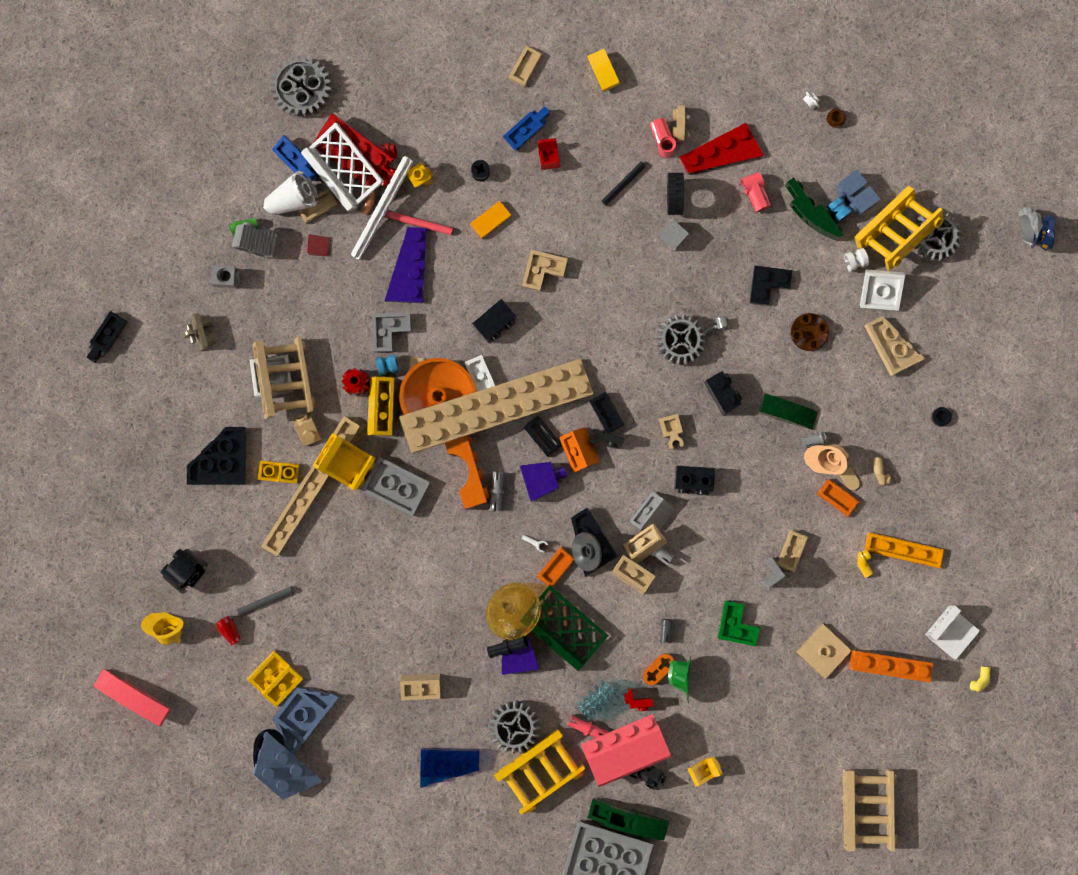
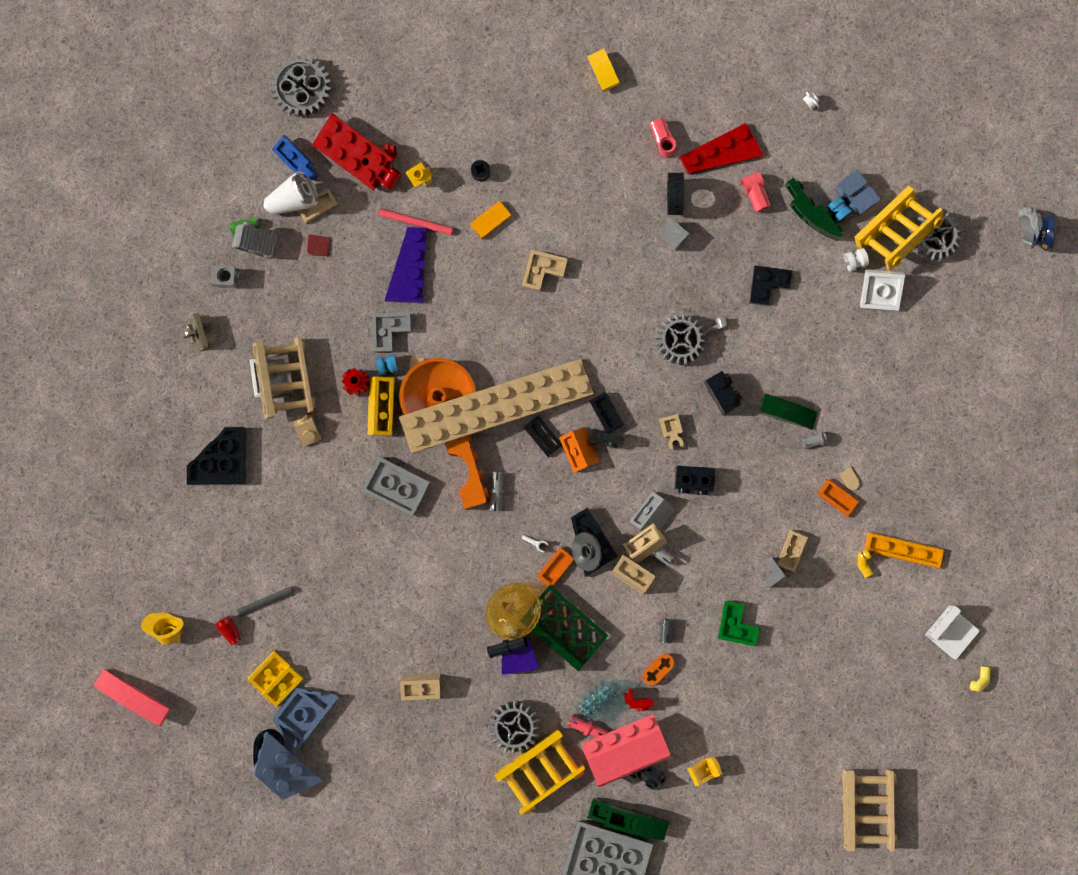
black hinge [86,311,128,363] -> none
black brick [160,549,208,594] -> none
yellow slope [257,461,299,484] -> none
tan plate [261,416,361,557] -> none
white fence [301,123,384,211] -> none
yellow panel [313,433,375,491] -> none
white axle [351,156,413,260] -> none
nougat arm [360,188,375,215] -> none
clear blue wing [420,748,480,788] -> none
white plate [464,355,495,392] -> none
black brick [472,299,516,343] -> none
blue hinge [503,106,550,152] -> none
tan tile [509,45,543,87] -> none
dark purple torso [520,462,567,502] -> none
red bracket [538,138,560,170] -> none
black bar [601,162,646,206] -> none
green piece [668,656,691,704] -> none
tan plate [672,105,685,143] -> none
reddish brown dish [790,313,829,351] -> none
tan plate [796,624,851,679] -> none
light nougat piece [804,444,849,475] -> none
reddish brown plate [826,109,846,128] -> none
orange arch [849,650,933,683] -> none
tan wing [864,316,925,376] -> none
tan arm [872,457,891,486] -> none
black tile [931,407,952,427] -> none

